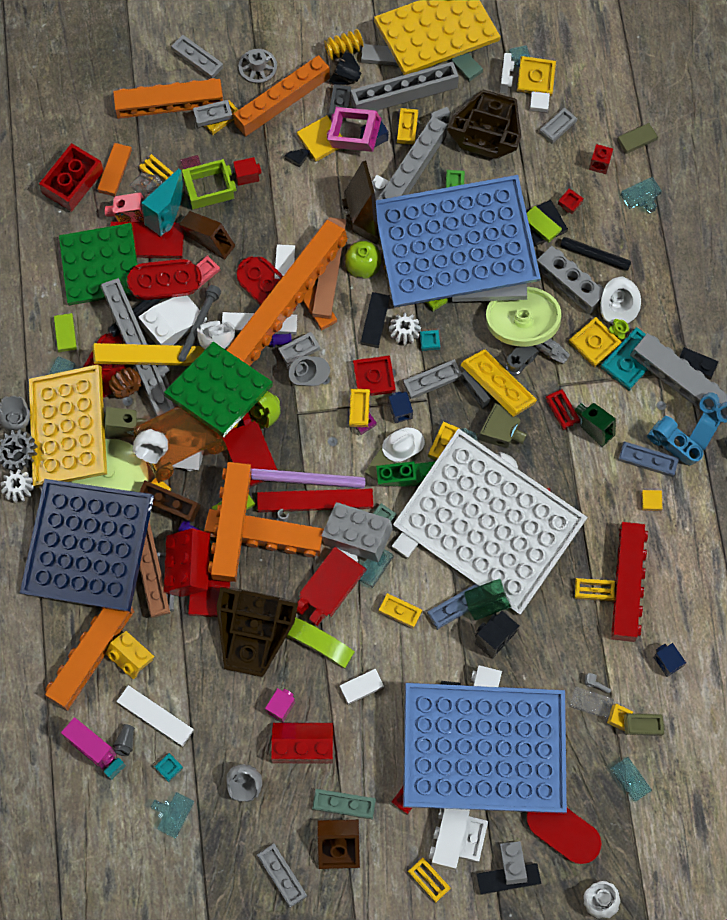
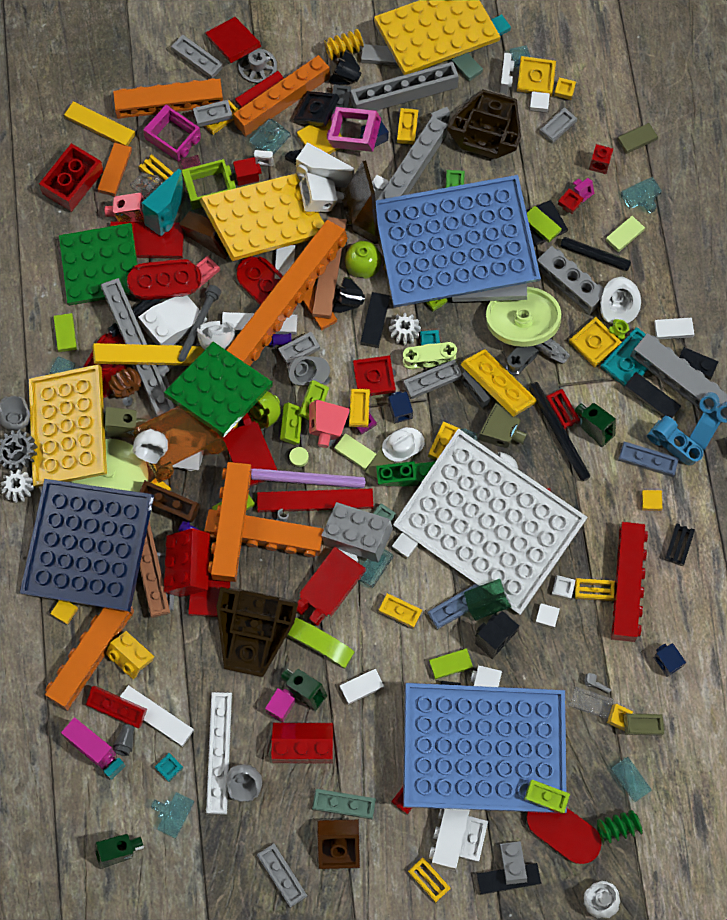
none -> yellow tile [50,600,78,625]
none -> yellow tile [64,101,135,146]
none -> red tile [85,685,147,729]
none -> dark green torso [94,834,144,869]
none -> dark pink window [143,105,201,162]
none -> yellow plate [200,173,324,261]
none -> red tile [205,17,261,63]
none -> white tile [206,692,232,815]
none -> red tile [235,71,284,108]
none -> clear light blue piece [250,118,291,155]
none -> white tile [254,150,274,166]
none -> lime plate [280,402,302,445]
none -> dark green torso [281,669,327,712]
none -> yellowish green tile [289,447,309,467]
none -> black tile [294,91,340,127]
none -> white slope [296,142,354,188]
none -> lime plate [298,380,329,420]
none -> white torso [299,173,344,212]
none -> coral torso [309,400,350,448]
none -> black brick [333,277,365,313]
none -> yellowish green tile [334,433,377,471]
none -> yellowish green piece [402,342,457,369]
none -> lime tile [429,648,473,680]
none -> teal tile [491,14,511,36]
none -> lime plate [524,780,570,814]
none -> black axle [529,382,590,482]
none -> white tile [535,604,560,629]
none -> white tile [552,575,576,600]
none -> yellow plate [554,77,576,100]
none -> dark pink tile [573,178,595,203]
none -> green piece [597,810,643,845]
none -> yellowish green tile [605,216,645,253]
none -> black tile [624,372,681,418]
none -> white tile [654,318,694,339]
none -> black tile [665,523,695,566]

